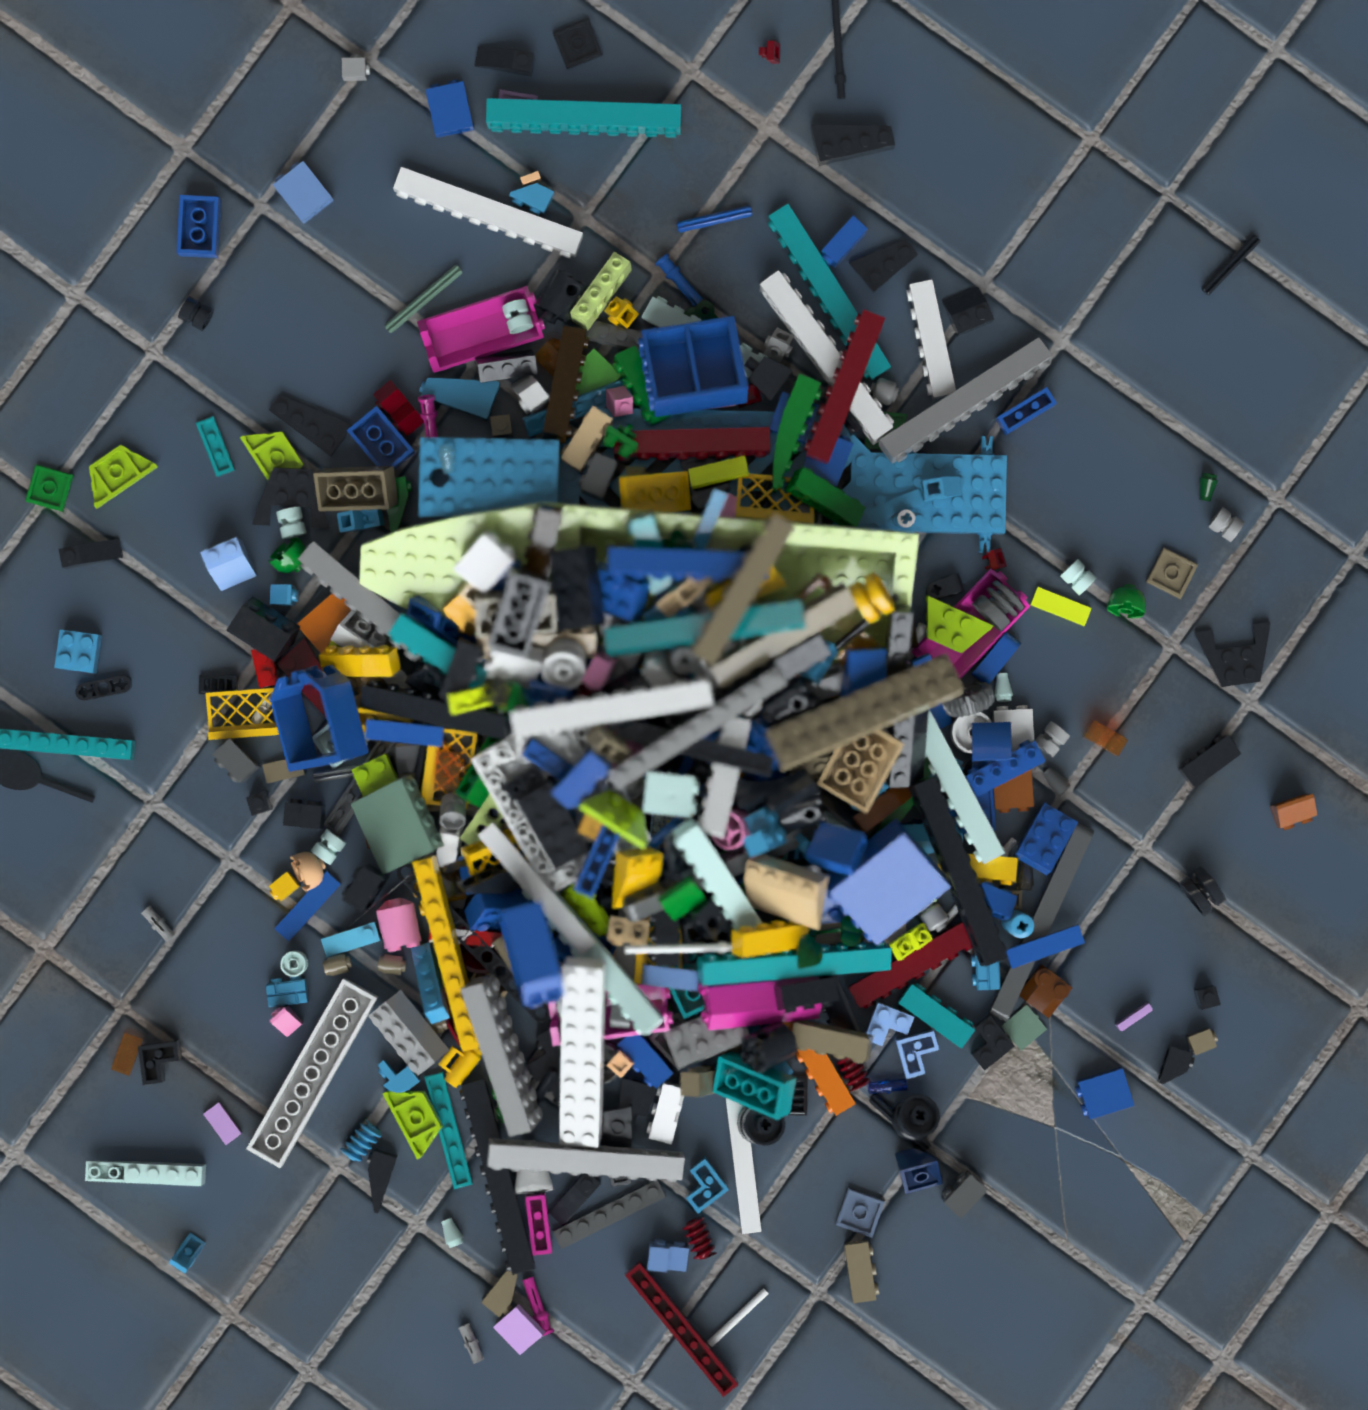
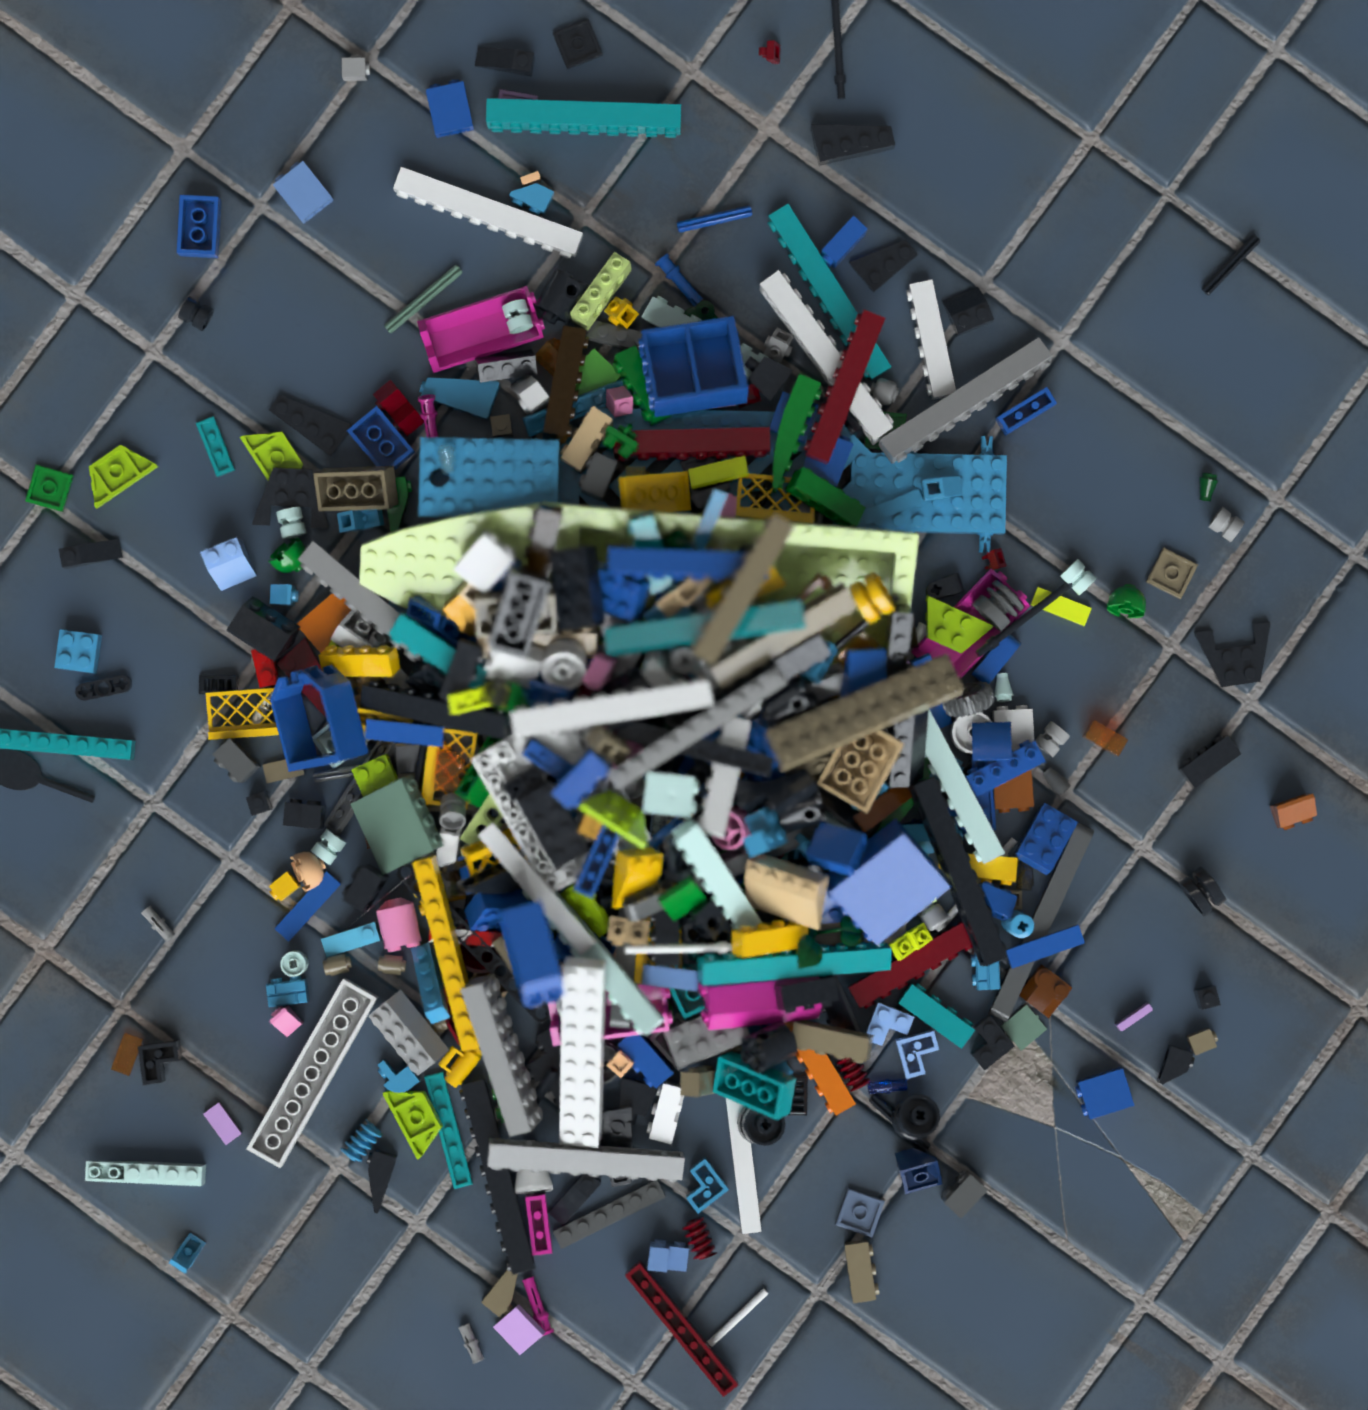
light aqua cone [441,1218,464,1248] -> none
white bush [897,510,915,528] -> none
none -> black bar [975,582,1070,657]

